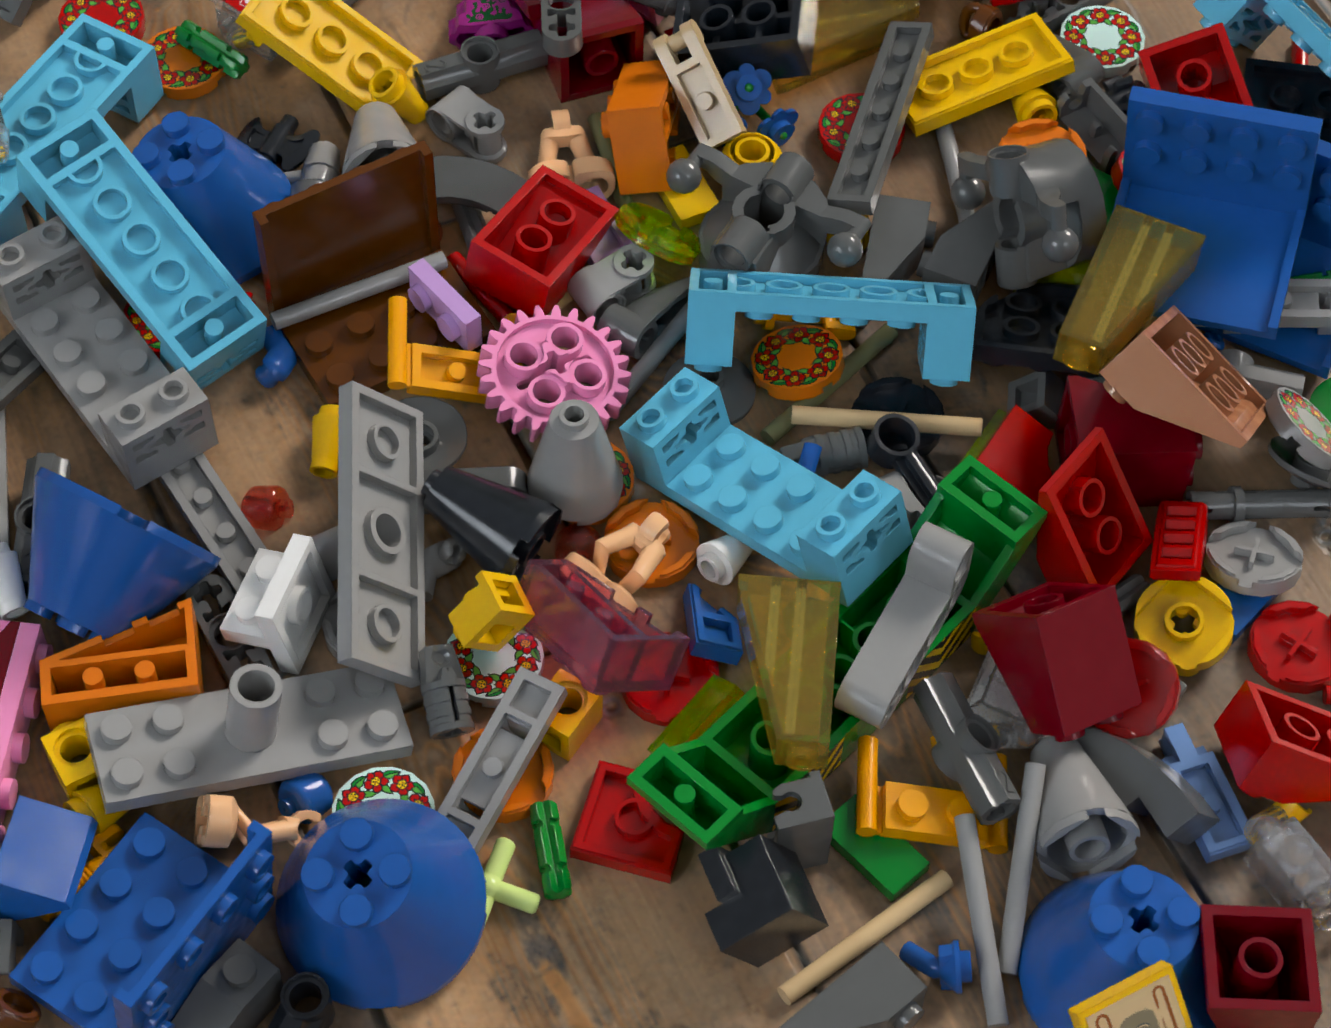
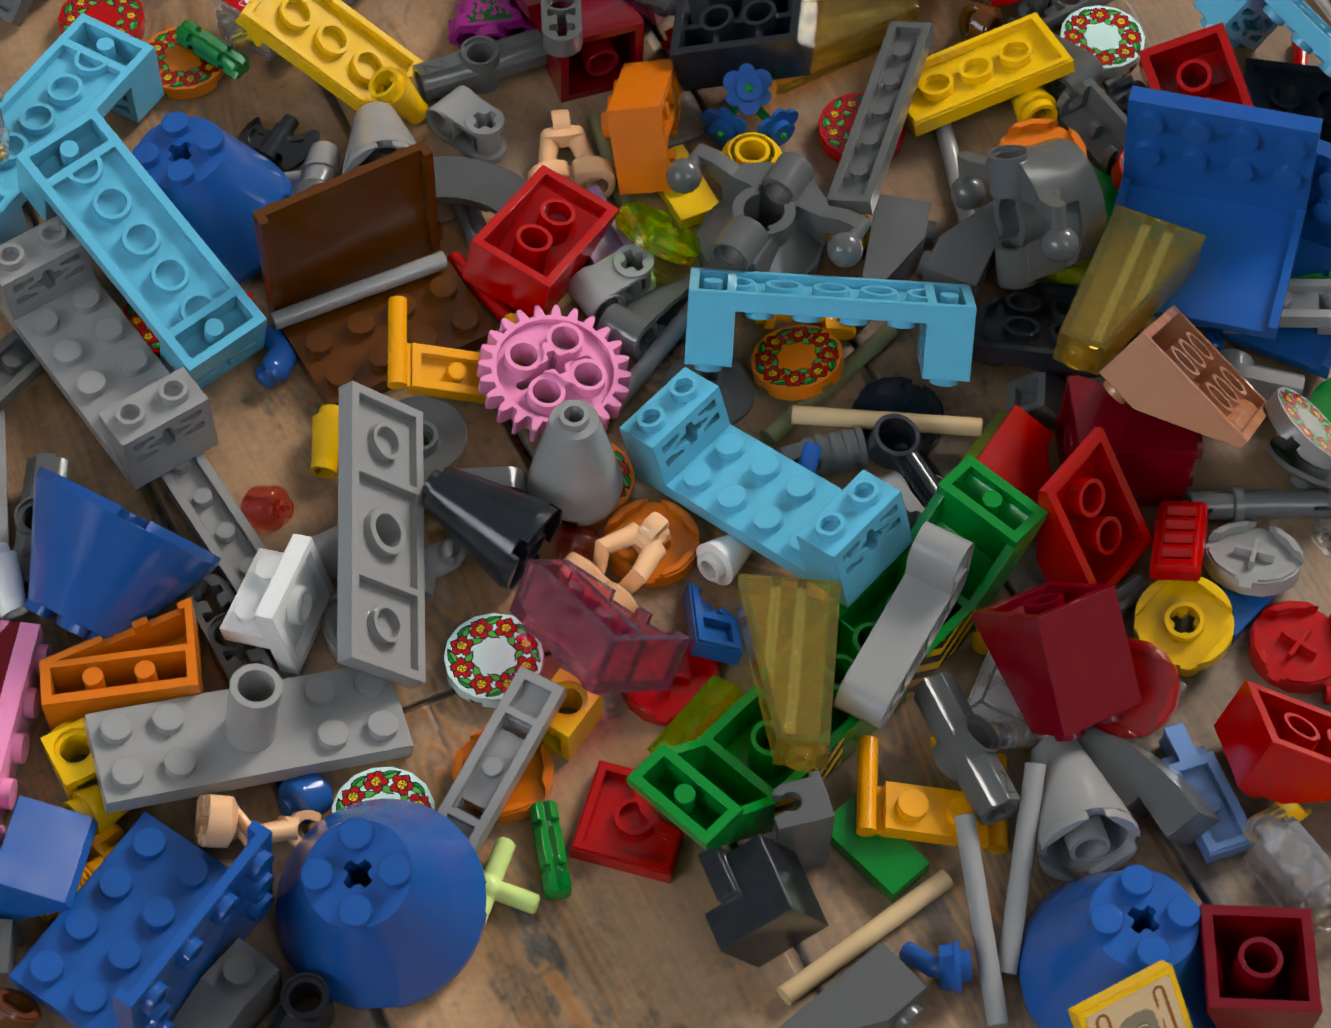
lavender plate [408,258,482,351] -> none
dark grey hinge [419,644,475,740] -> none
yellow brick [448,570,535,652] -> none
tan plate [653,19,747,149] -> none

